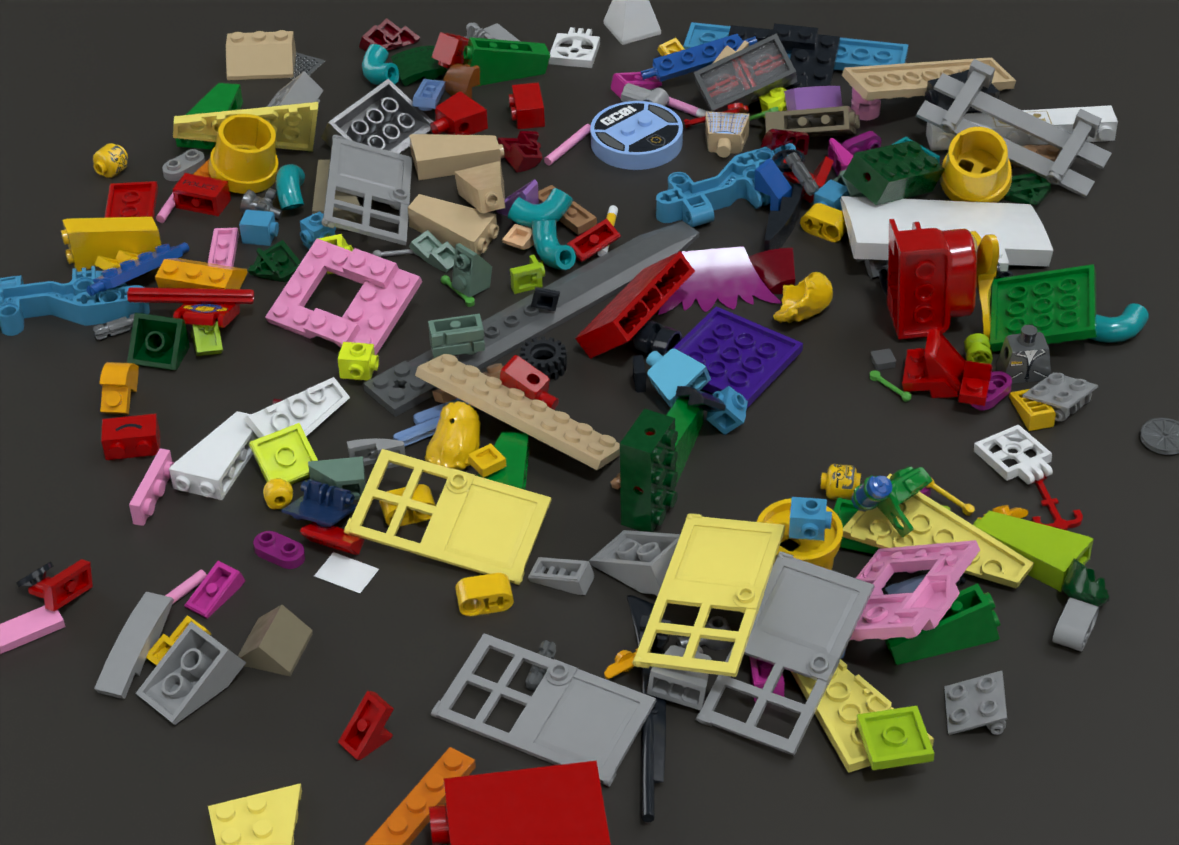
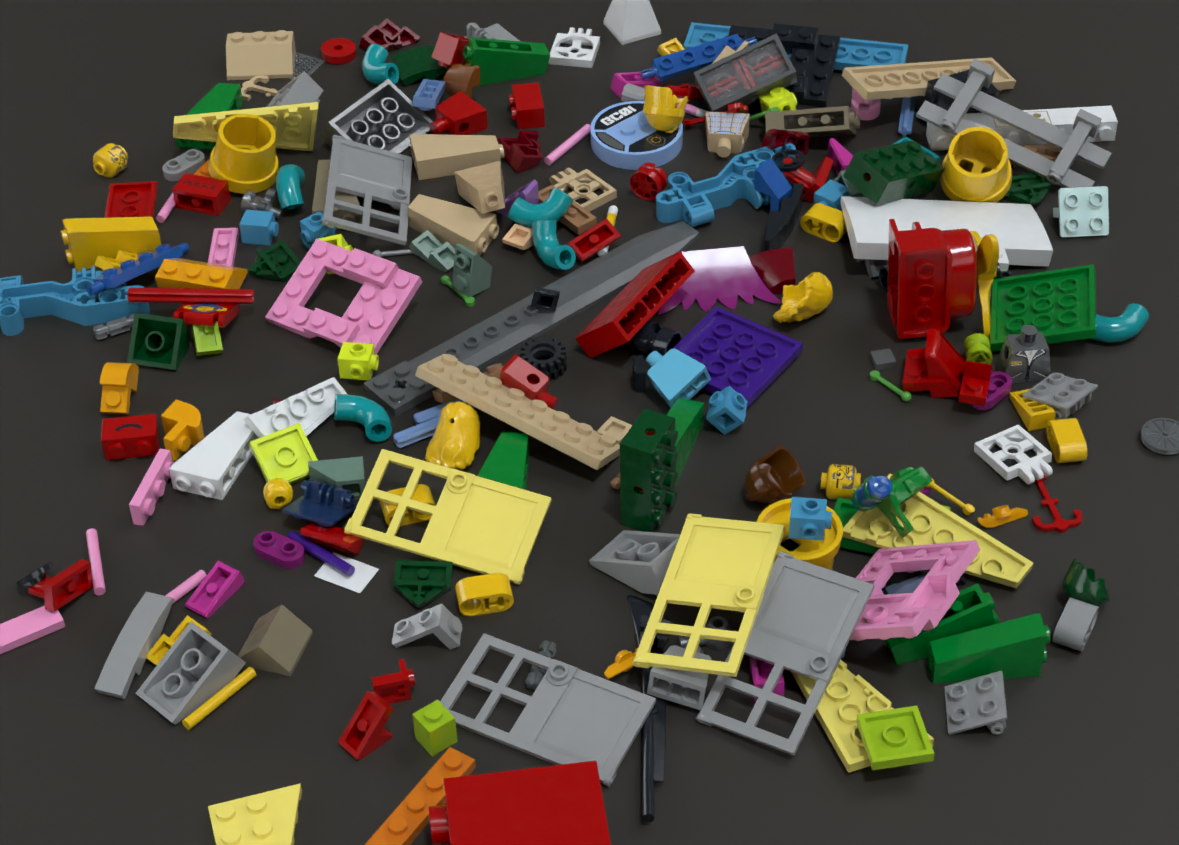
light grey slope [347,438,405,469] -> none
sand green brick [428,314,485,358] -> none
yellow plate [468,443,506,478] -> none
lime bracket [510,255,545,294] -> none
light grey slope [528,557,594,595] -> none
black slope [675,386,726,412] -> none
medium lavender slope [784,86,843,111] -> none
dark grey axle [785,152,819,196] -> none
magenta plate [842,131,881,156] -> none
lime slope [973,510,1093,592] -> none
none -> bright pink bar [86,528,106,595]
none -> light orange brick [161,399,205,461]
none -> yellow bar [182,667,257,730]
none -> tan piece [241,75,278,101]
none -> dark purple bar [287,531,355,577]
none -> red piece [321,38,356,64]
none -> teal cylinder [334,394,392,442]
none -> red bracket [371,659,415,704]
none -> light grey bracket [392,604,462,650]
none -> dark green slope [393,560,454,608]
none -> lime brick [412,699,457,757]
none -> tan piece [549,168,617,212]
none -> tan plate [597,416,632,445]
none -> red wheel [630,162,668,201]
none -> yellow helmet [643,85,688,133]
none -> red pin [665,84,704,101]
none -> reddish brown helmet [745,445,806,504]
none -> medium blue axle [898,96,917,137]
none -> green slope [928,613,1050,684]
none -> yellow beam [1046,418,1087,463]
none -> light aqua bracket [1053,186,1109,237]

